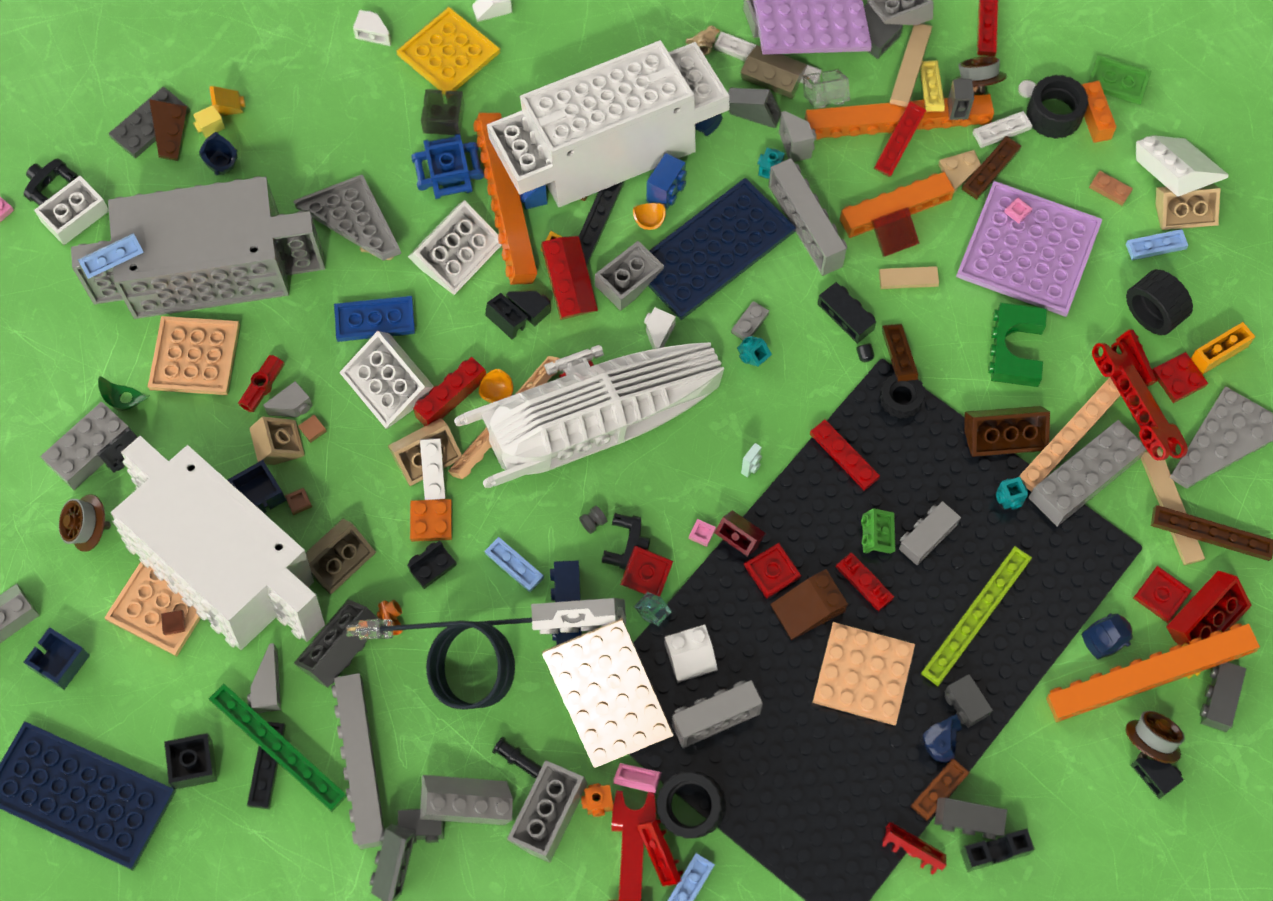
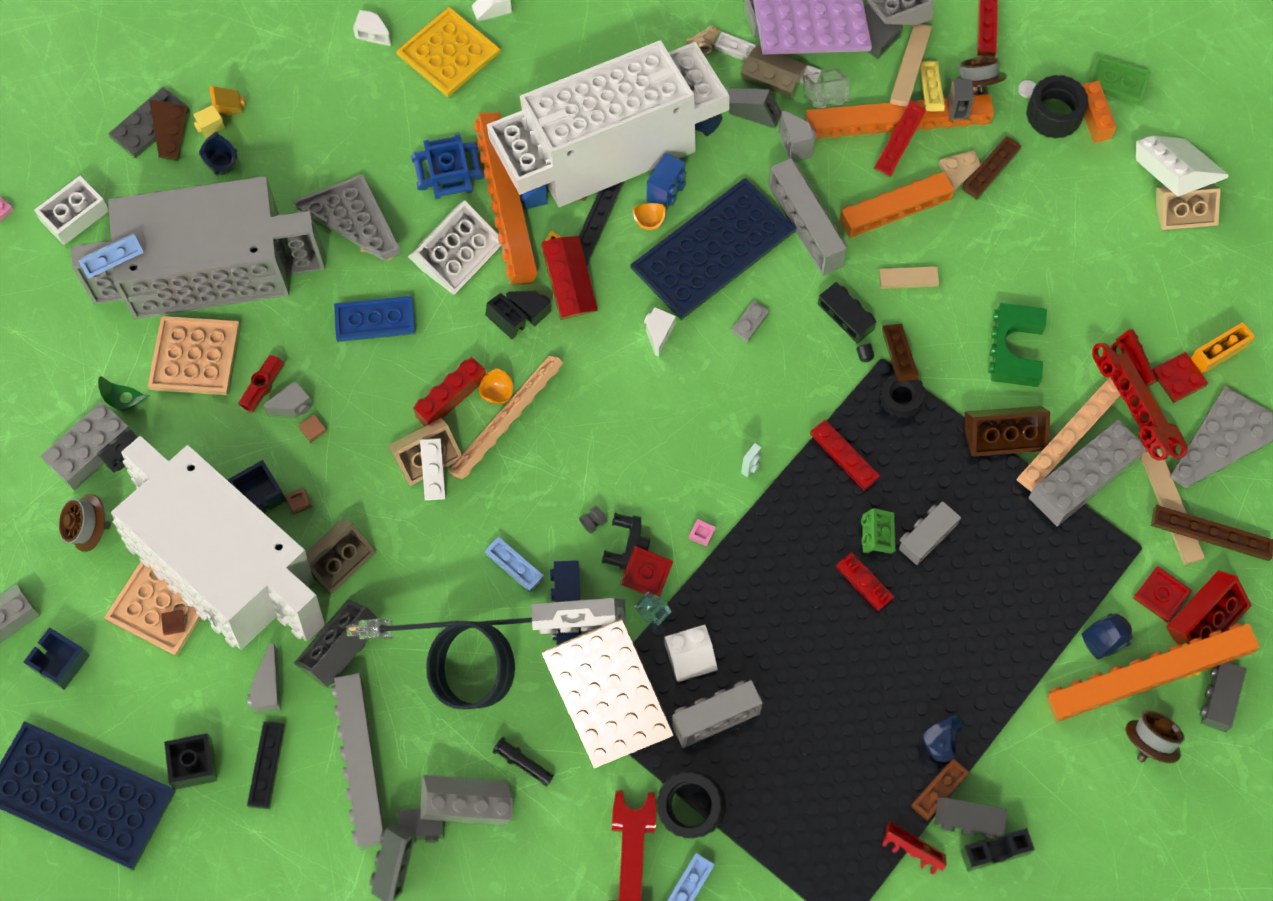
black connector [24,159,78,206] -> none
green plate [209,684,347,812] -> none
tan slope [249,416,304,465] -> none
white slope [339,331,434,429] -> none
orange plate [377,600,403,635] -> none
black bracket [407,541,457,589] -> none
orange plate [410,499,452,542] -> none
clear smoke piece [421,89,464,135] -> none
white piece [454,342,724,488] -> none
light grey slope [507,760,588,863] -> none
orange brick [581,783,613,817] -> none
light grey slope [595,241,664,311] -> none
bright pink tile [614,763,661,793] -> none
red plate [637,819,684,886] -> none
brick [714,510,766,556] -> none
teal brick [737,336,772,367] -> none
red tile [744,543,802,599] -> none
teal brick [758,148,785,179] -> none
reddish brown slope [770,569,848,640] -> none
light nougat plate [812,622,915,725] -> none
clear red tile [871,207,920,257] -> none
lime tile [921,546,1032,686] -> none
dark grey brick [945,674,993,728] -> none
lavender plate [956,181,1103,317] -> none
white plate [973,111,1032,148] -> none
teal brick [996,477,1028,509] -> none
bright pink tile [1005,197,1032,224] -> none
nougat plate [1089,171,1133,206] -> none
light blue plate [1126,229,1188,260] -> none
black tyre [1126,269,1193,335] -> none
black slope [1131,758,1184,799] -> none

